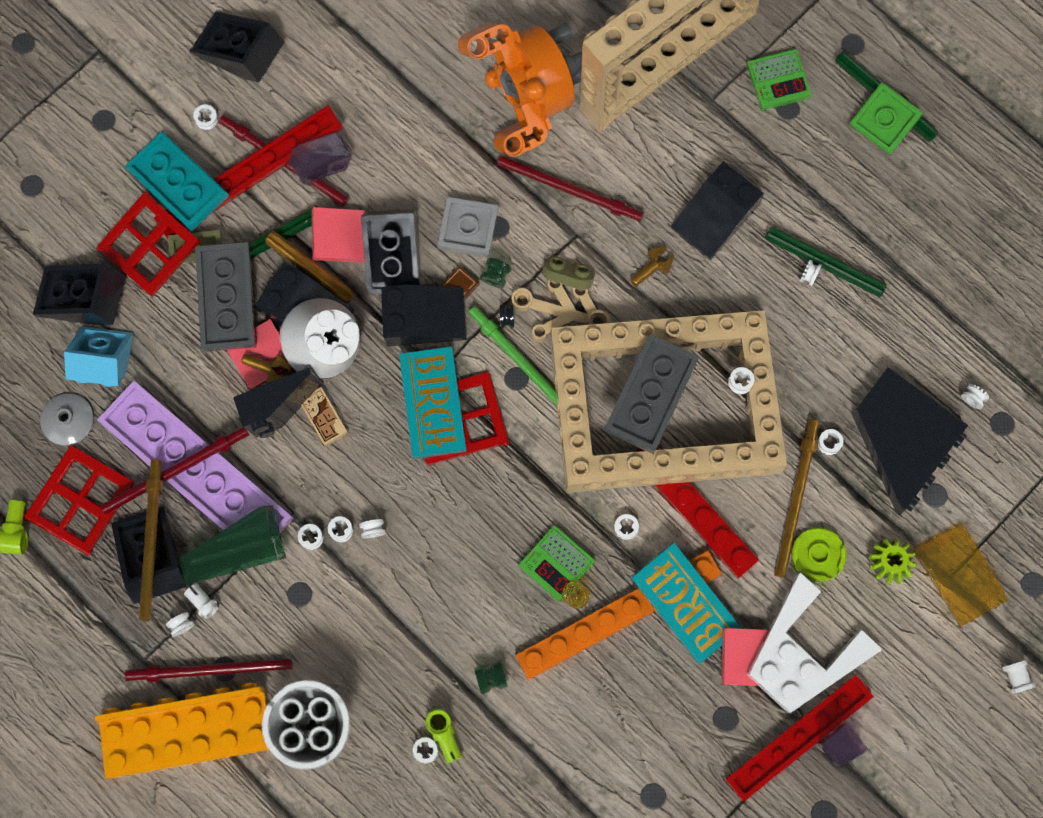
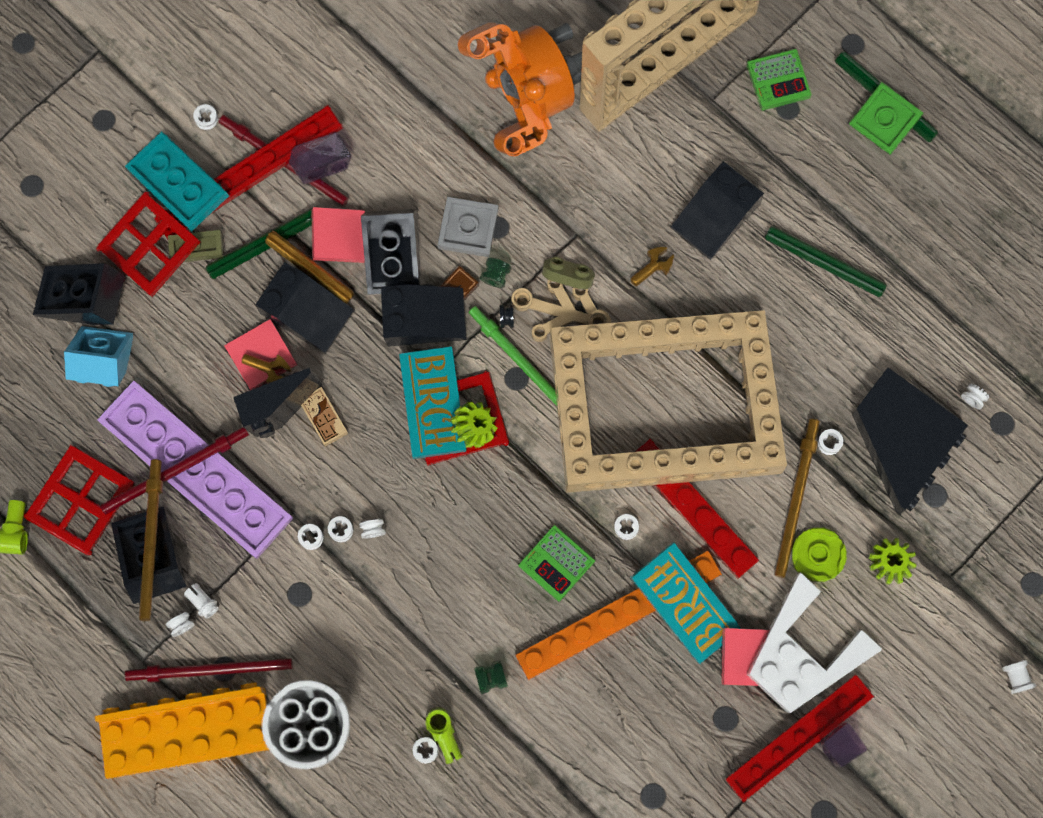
light grey dish [40,393,94,446] -> none
clear green slope [179,505,287,585] -> none
black slope [190,11,285,83] -> none
dark grey plate [195,242,256,352] -> none
white cone [279,298,360,378] -> none
dark red bar [497,156,644,222] -> none
clear yellow bush [562,581,590,609] -> none
dark grey plate [604,334,700,454] -> none
white bush [728,367,755,395] -> none
white bush [800,260,822,286] -> none
clear yellow piece [914,524,1008,627] -> none
none -> lime gear [450,402,498,448]

